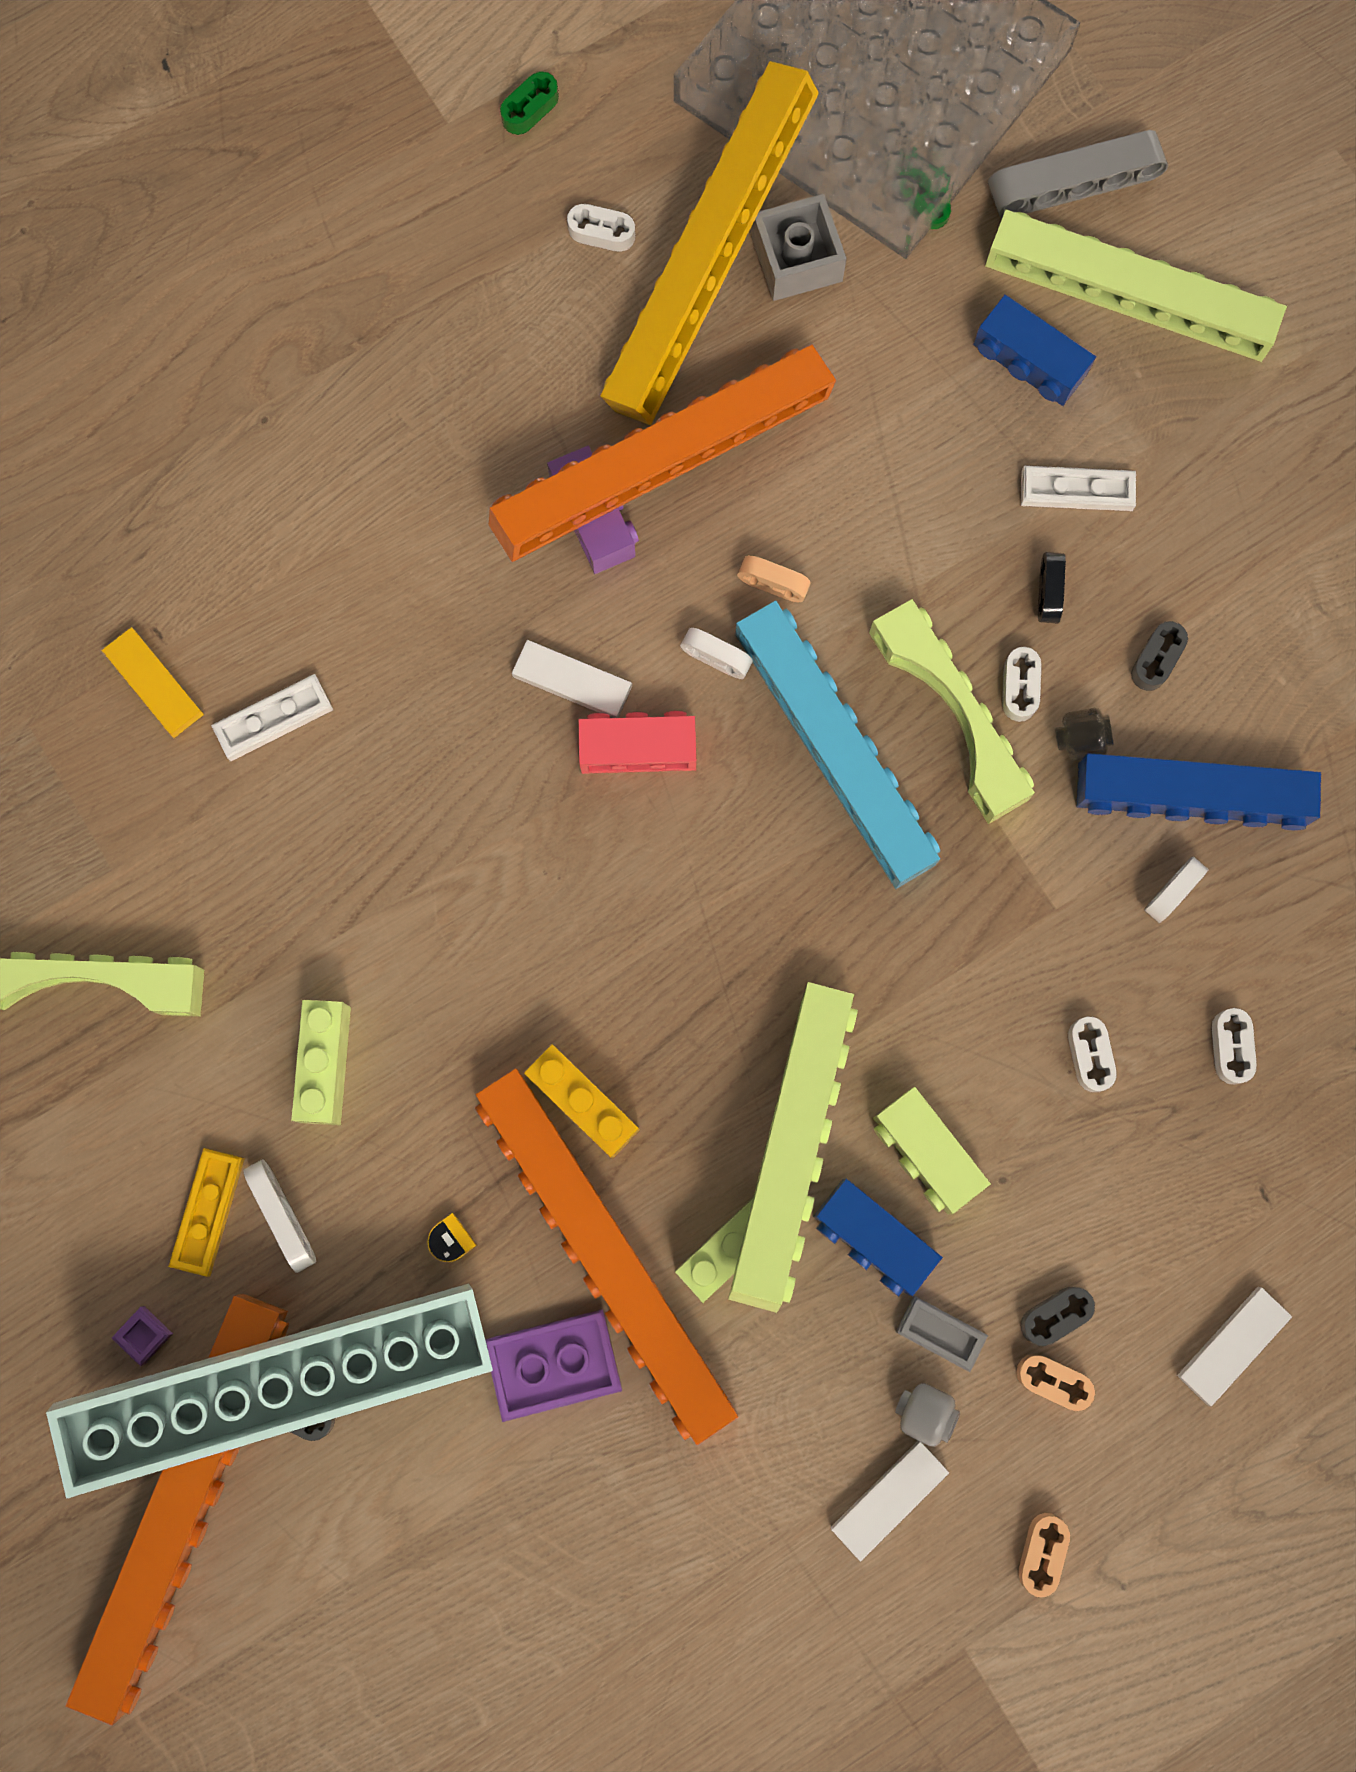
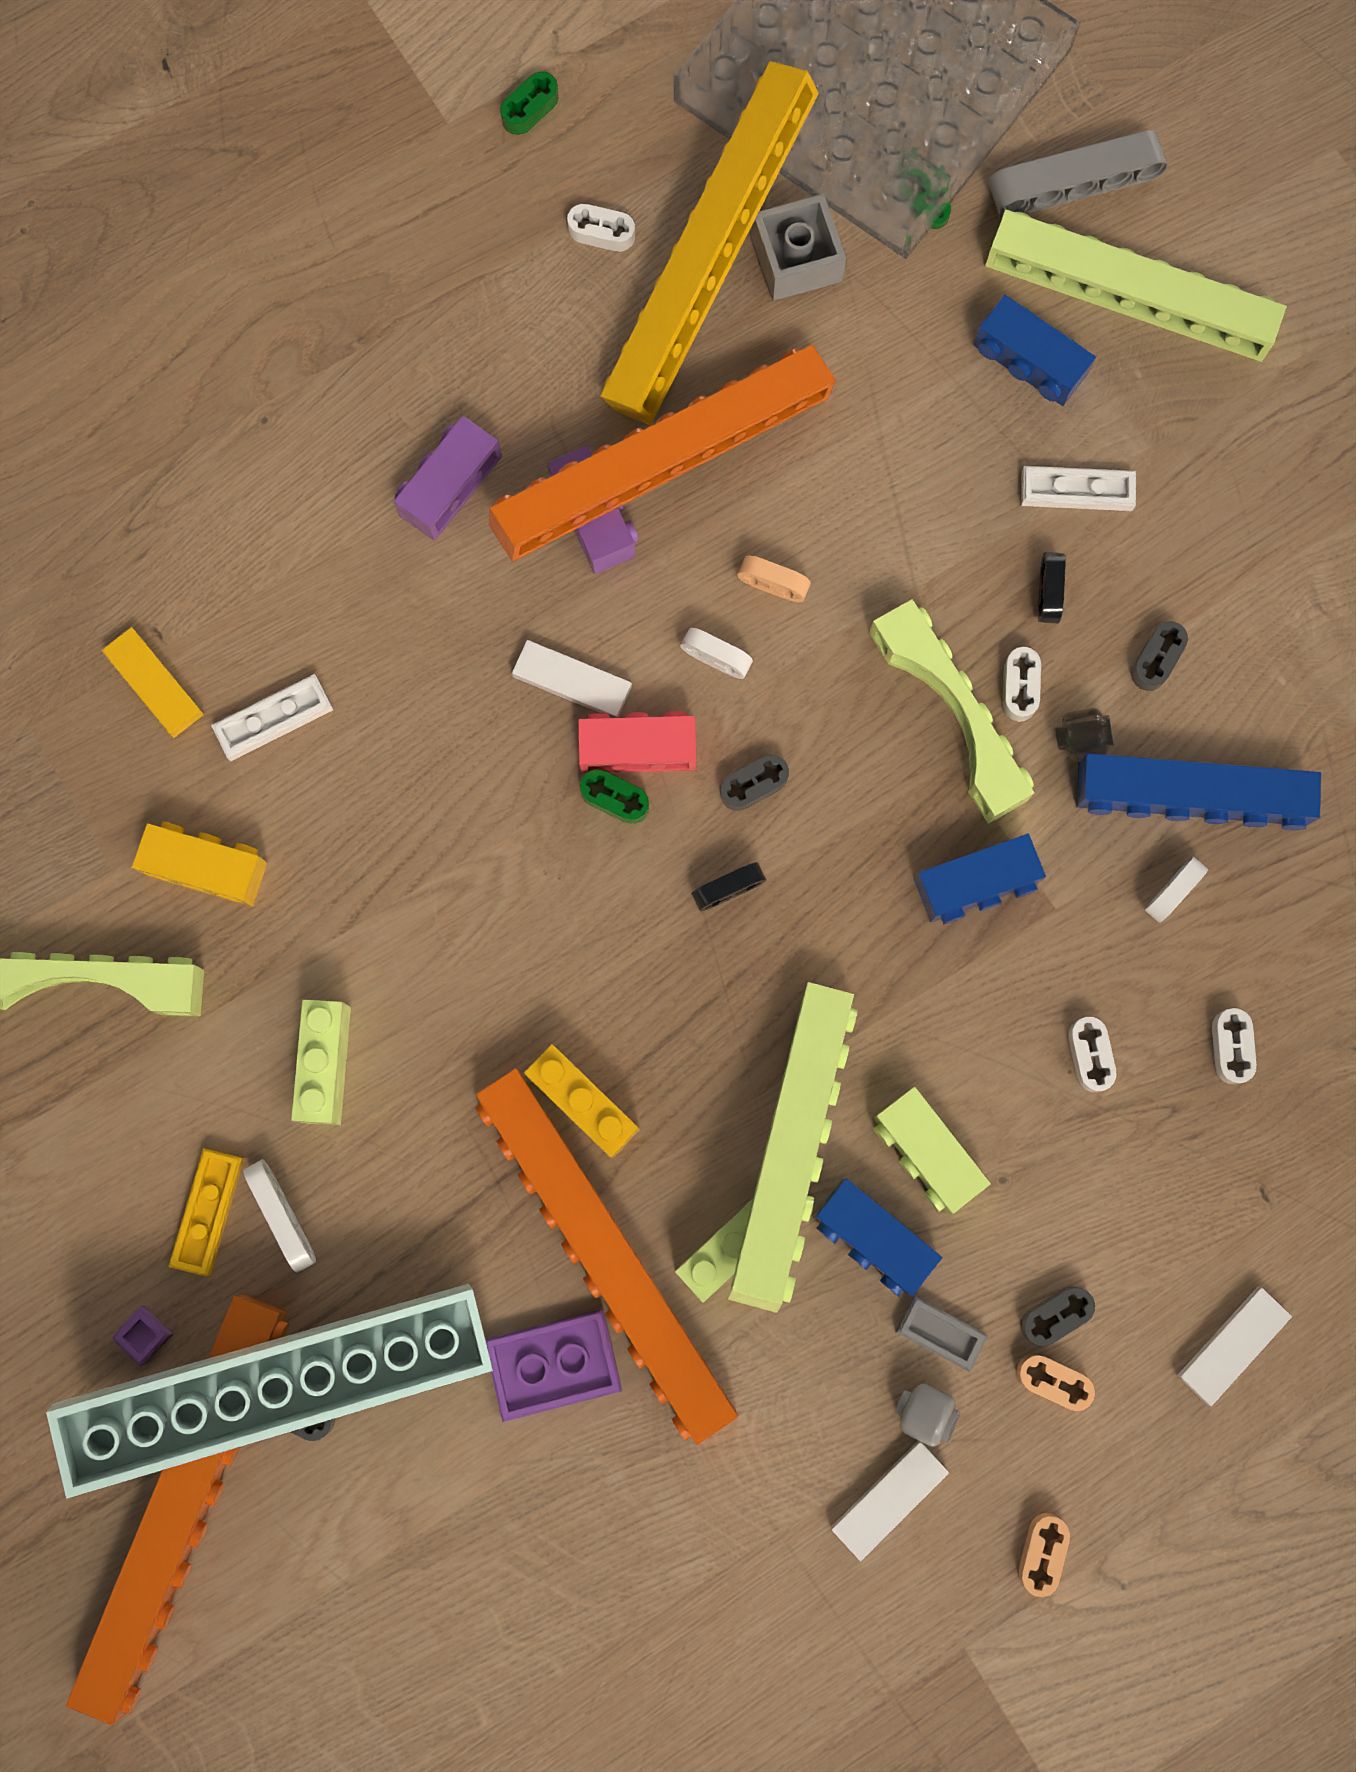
tile [428,1213,477,1262] -> none
medium azure brick [735,601,940,889] -> none
none -> yellow brick [131,821,268,907]
none -> medium lavender brick [393,416,502,541]
none -> green beam [580,769,649,824]
none -> black beam [691,862,766,911]
none -> dark grey beam [720,755,789,811]
none -> blue brick [914,833,1046,925]

